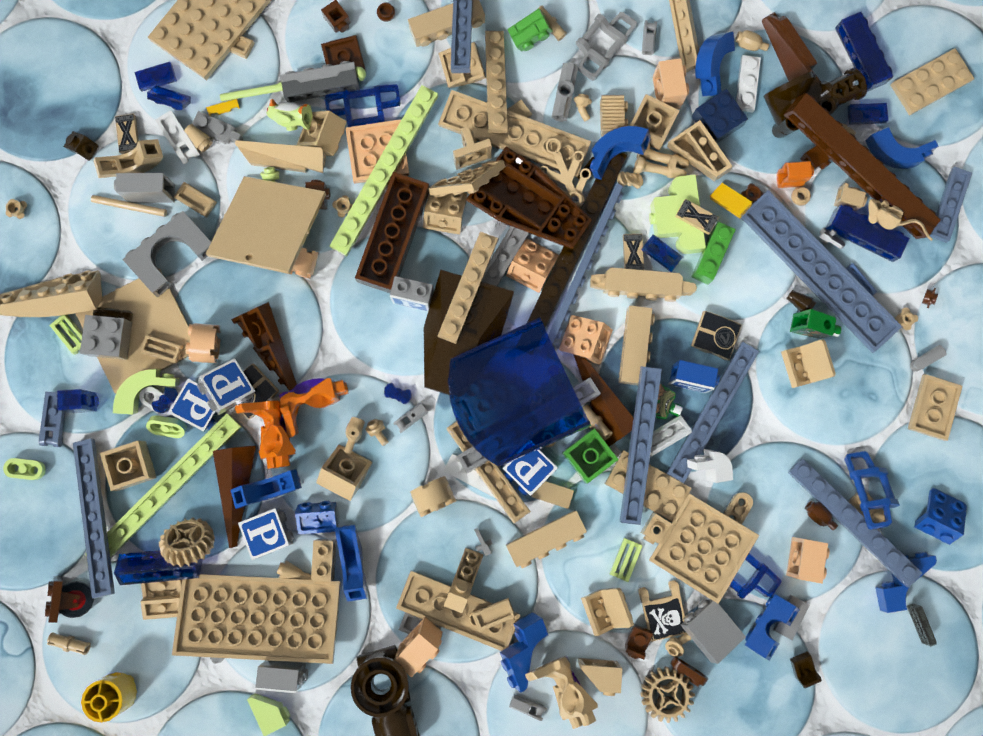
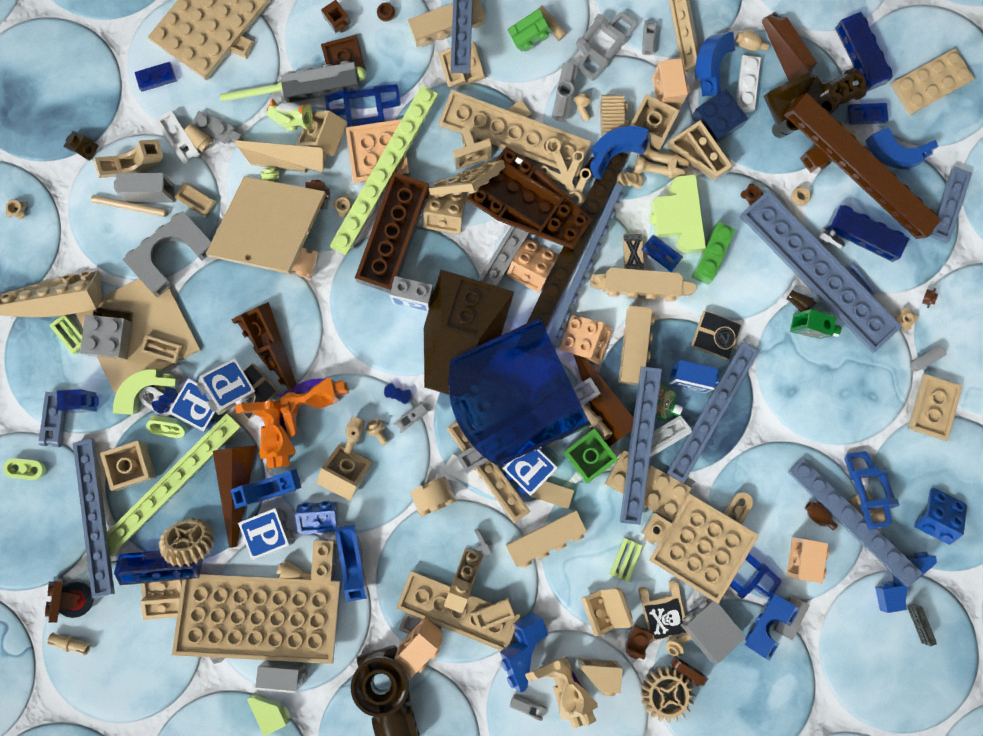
yellow cylinder [81,672,137,723] -> none
tile [115,114,139,154] -> none
clear blue plate [147,85,191,110] -> none
light nougat brick [186,323,220,363] -> none
yellow piece [206,99,240,116] -> none
tan plate [438,231,498,344] -> none
tan plate [485,31,508,133] -> none
tile [675,199,719,235] -> none
white brick [687,449,733,483] -> none
yellow tile [710,183,752,218] -> none
orange brick [776,161,814,188] -> none
tan bracket [781,339,836,388] -> none
dark brown bracket [790,651,822,688] -> none
tan brick [834,183,867,212] -> none
tan animal [868,199,933,241] -> none

